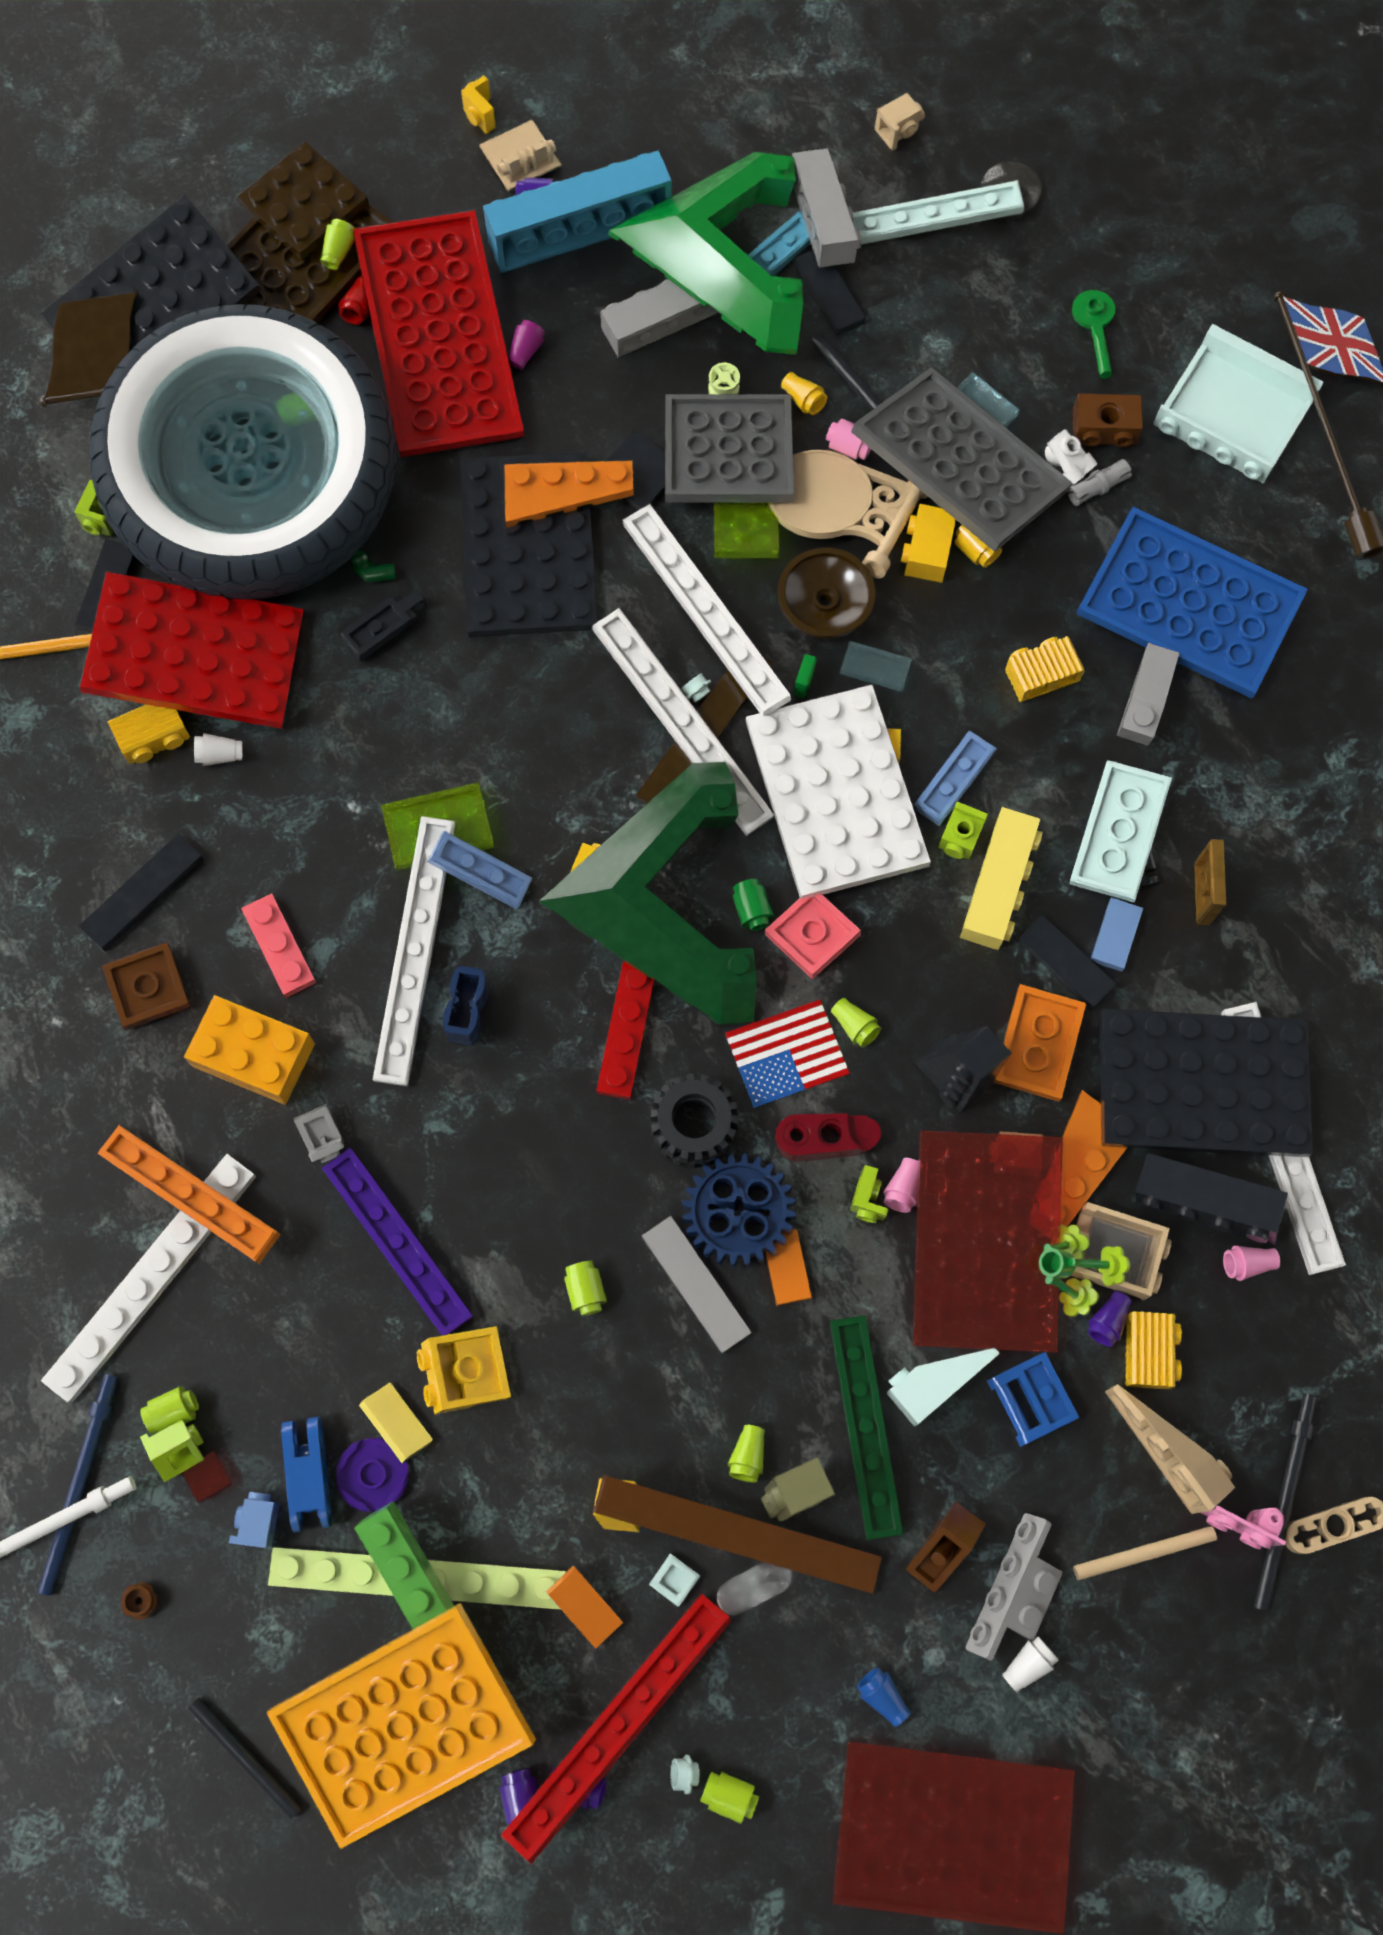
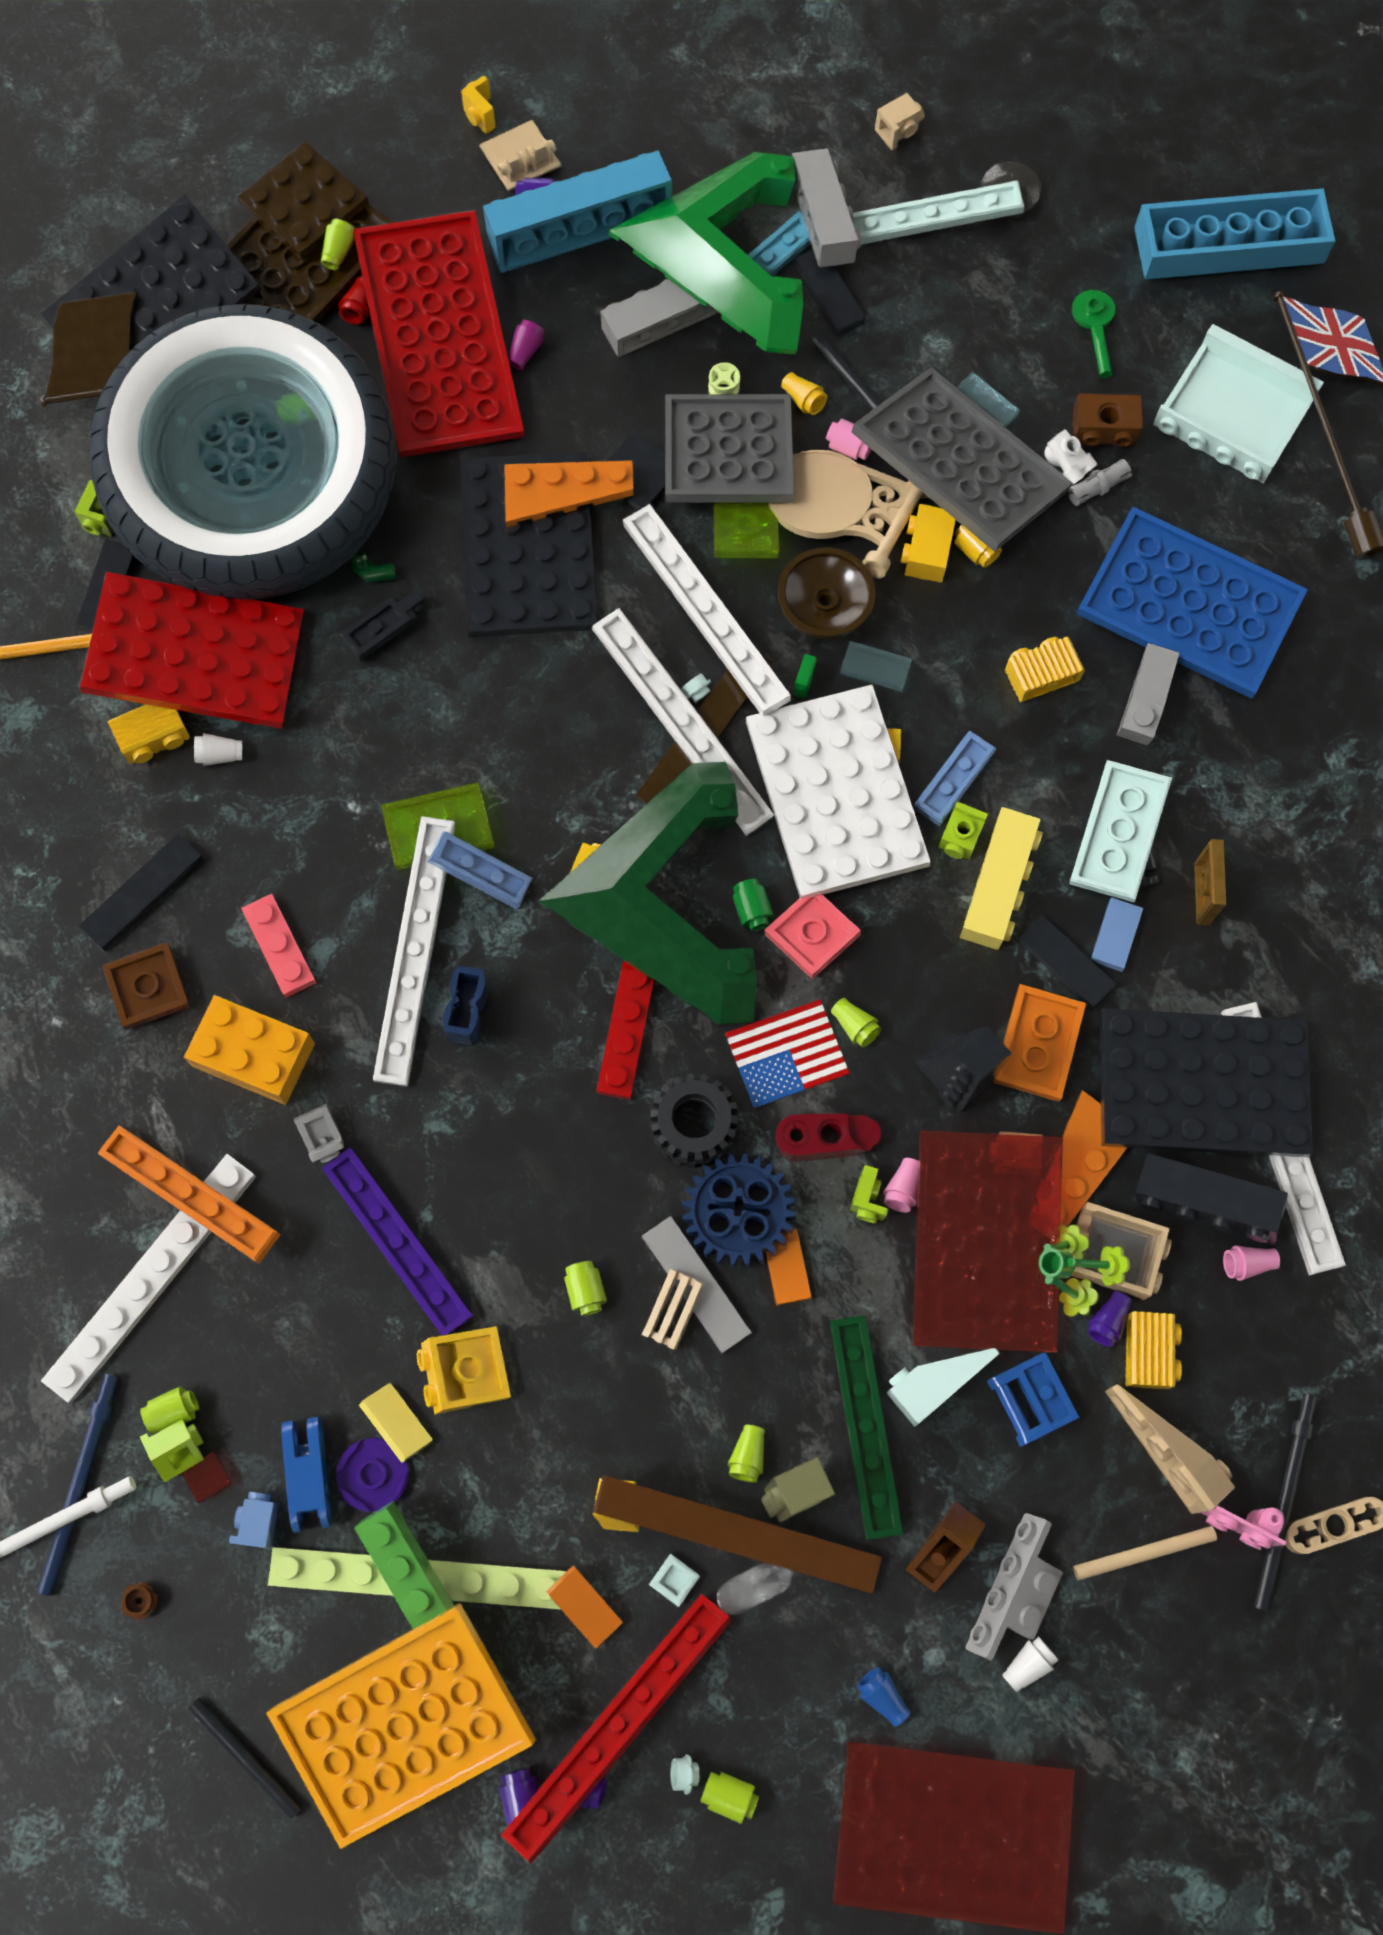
none -> tan tile [642,1269,705,1350]
none -> dark azure brick [1134,188,1335,279]

